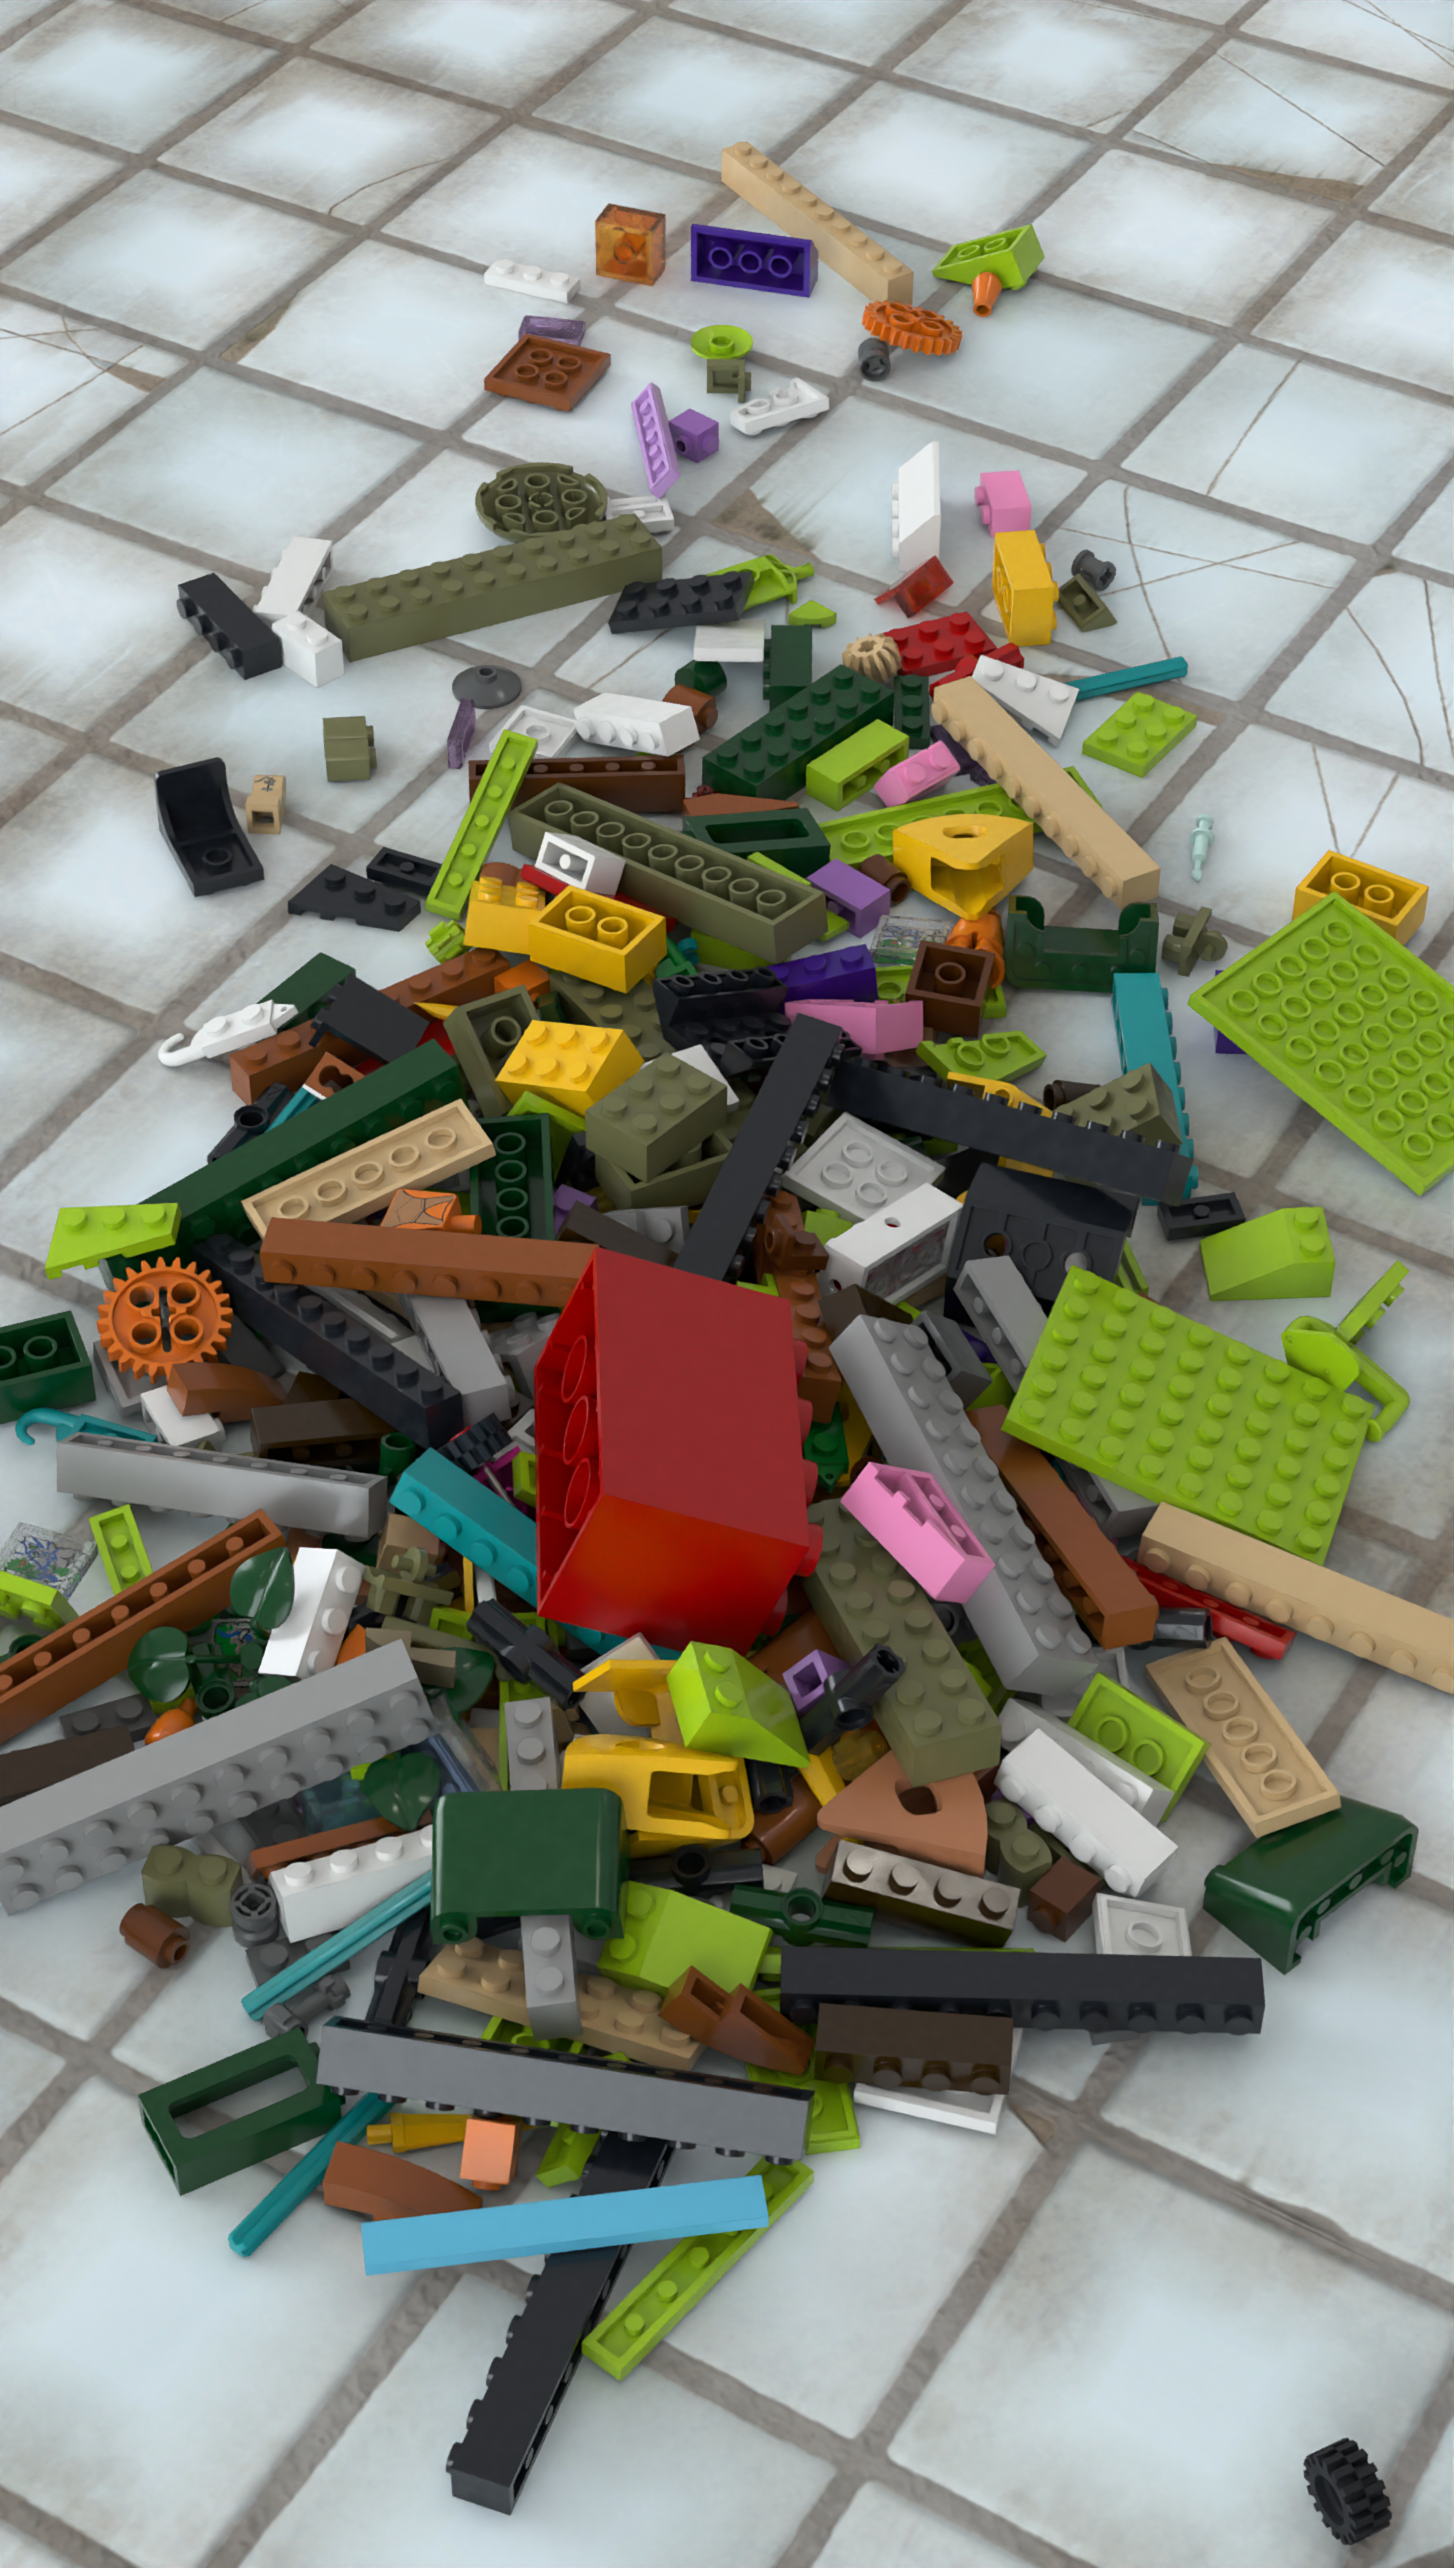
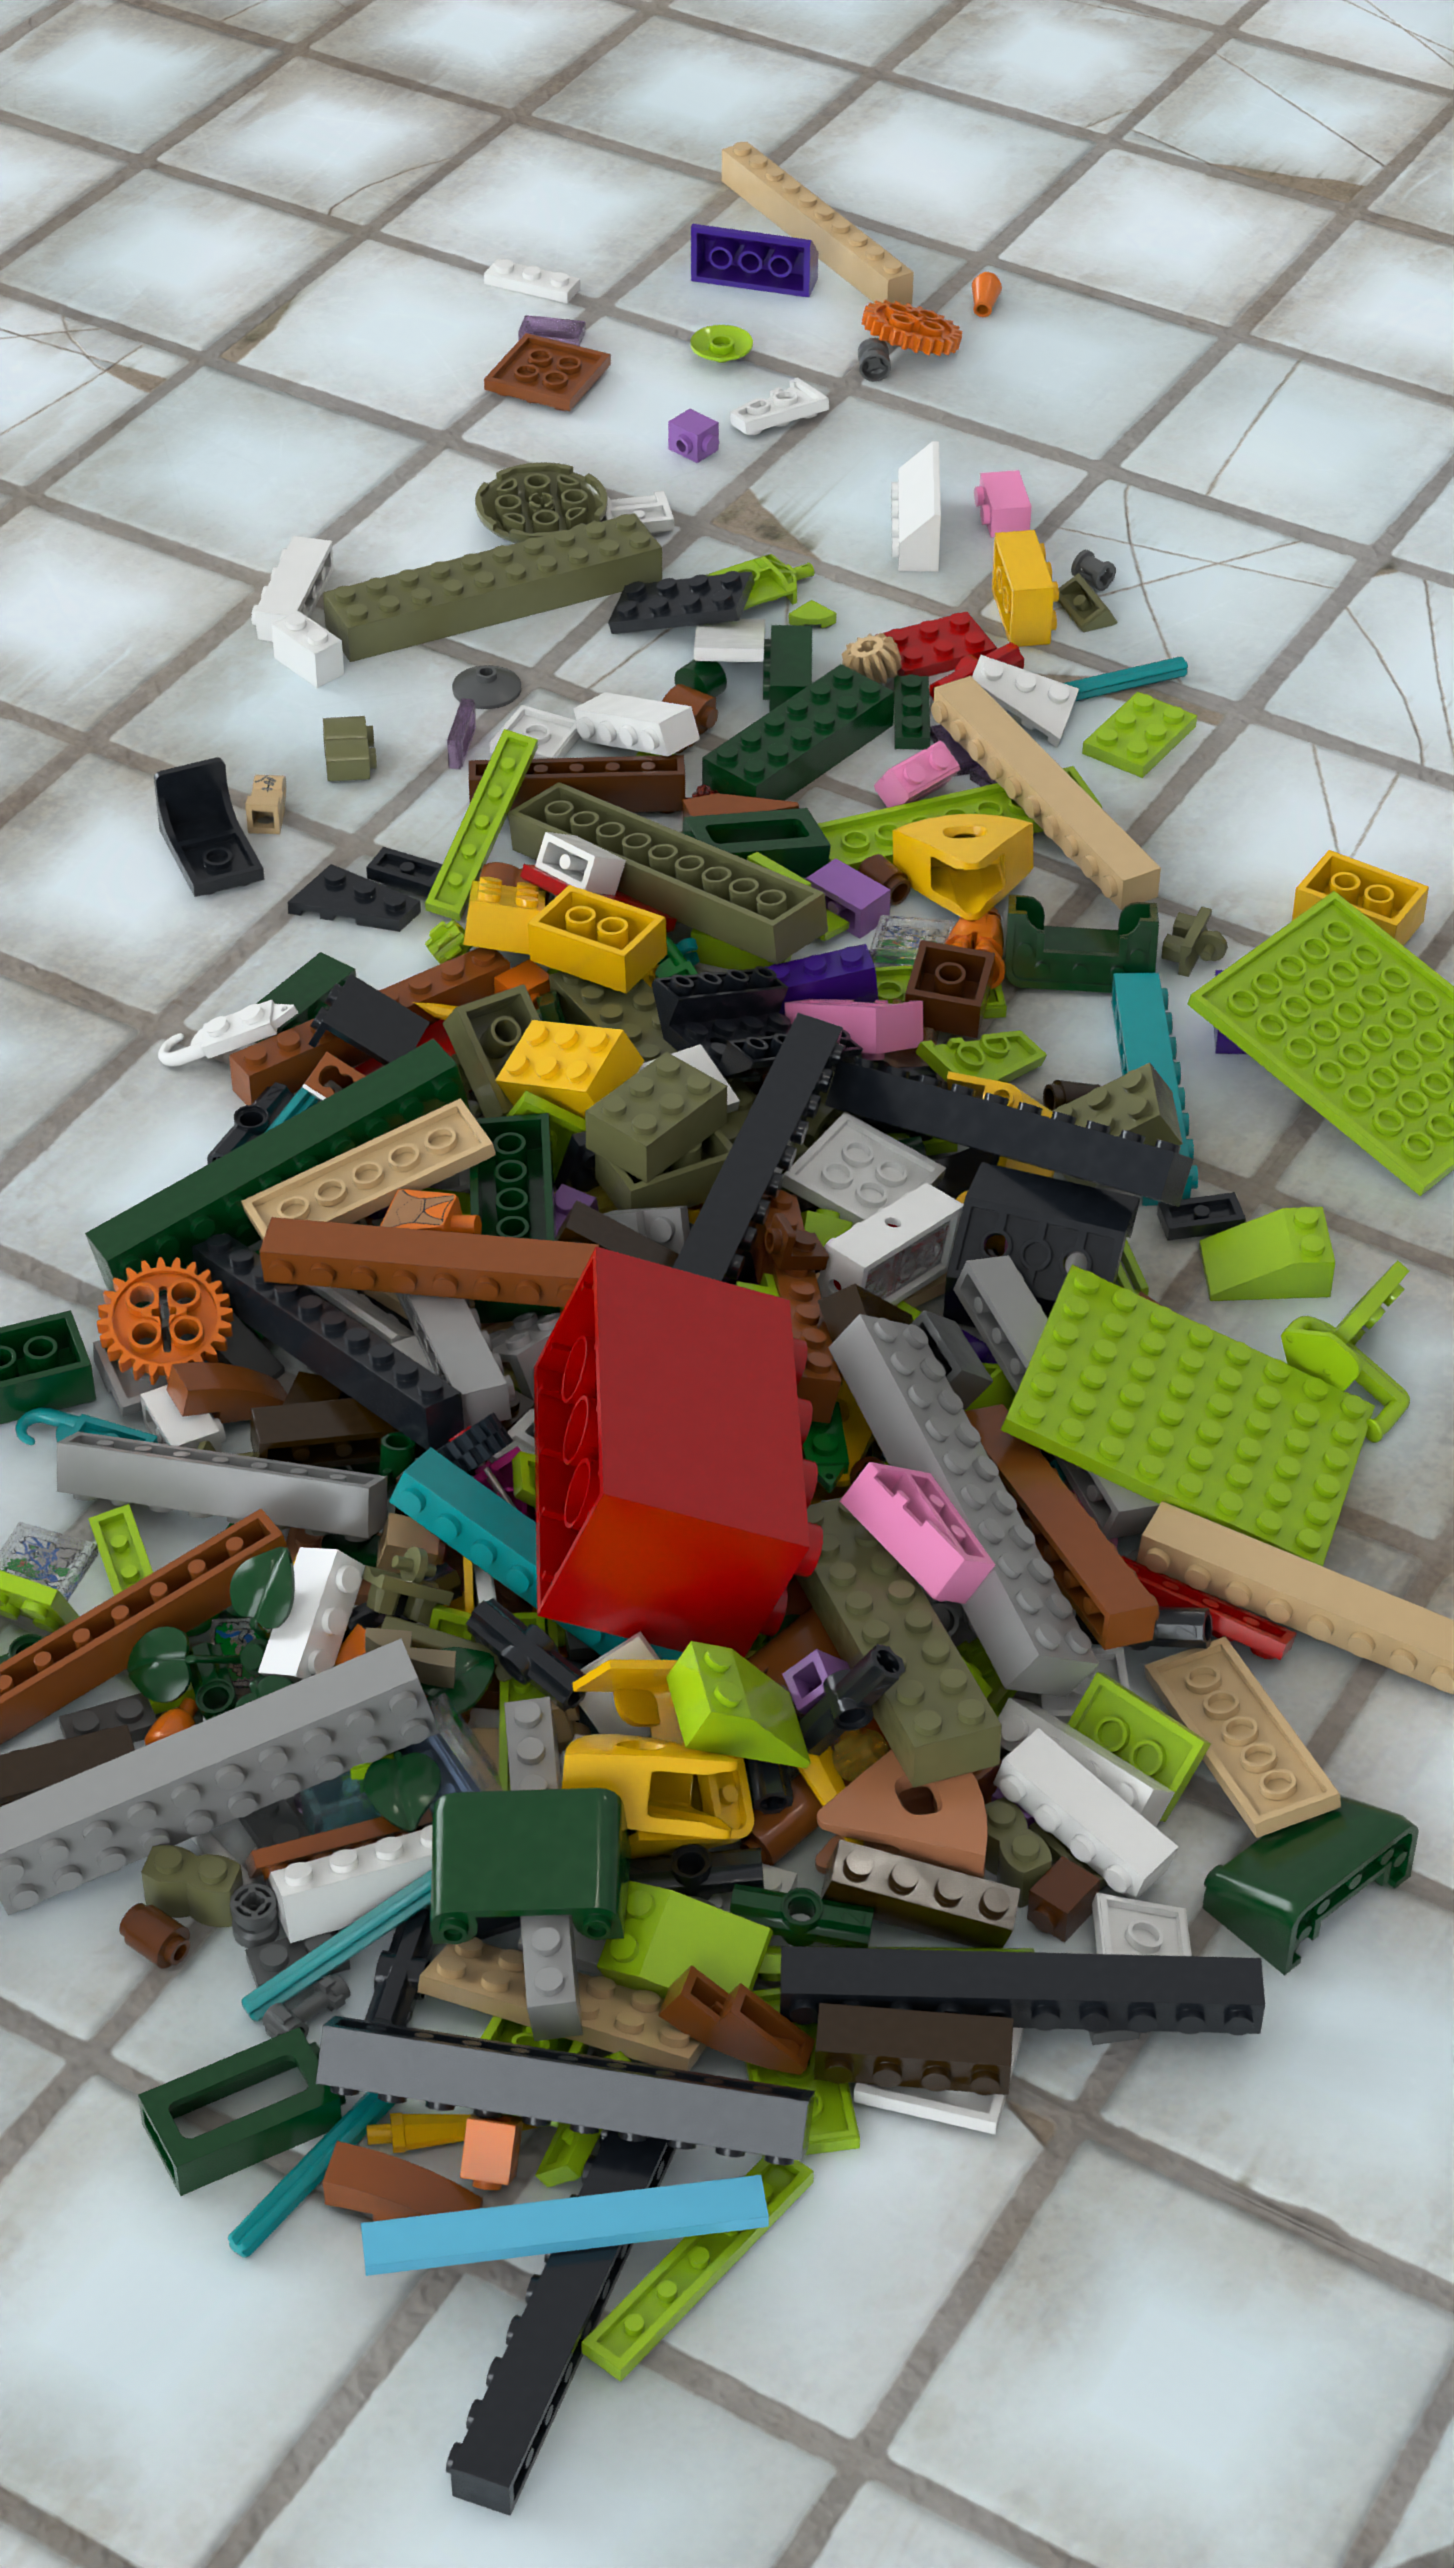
lime wing [44,1203,182,1280] -> none
black brick [176,573,281,680] -> none
clear orange brick [595,203,666,286] -> none
lavender tile [631,382,681,499] -> none
olive bracket [707,359,751,403] -> none
lime brick [806,719,909,812] -> none
clear red panel [874,555,954,619] -> none
lime slope [932,224,1045,290] -> none
light aqua piece [1190,814,1215,882] -> none
black tyre [1303,2438,1392,2545] -> none

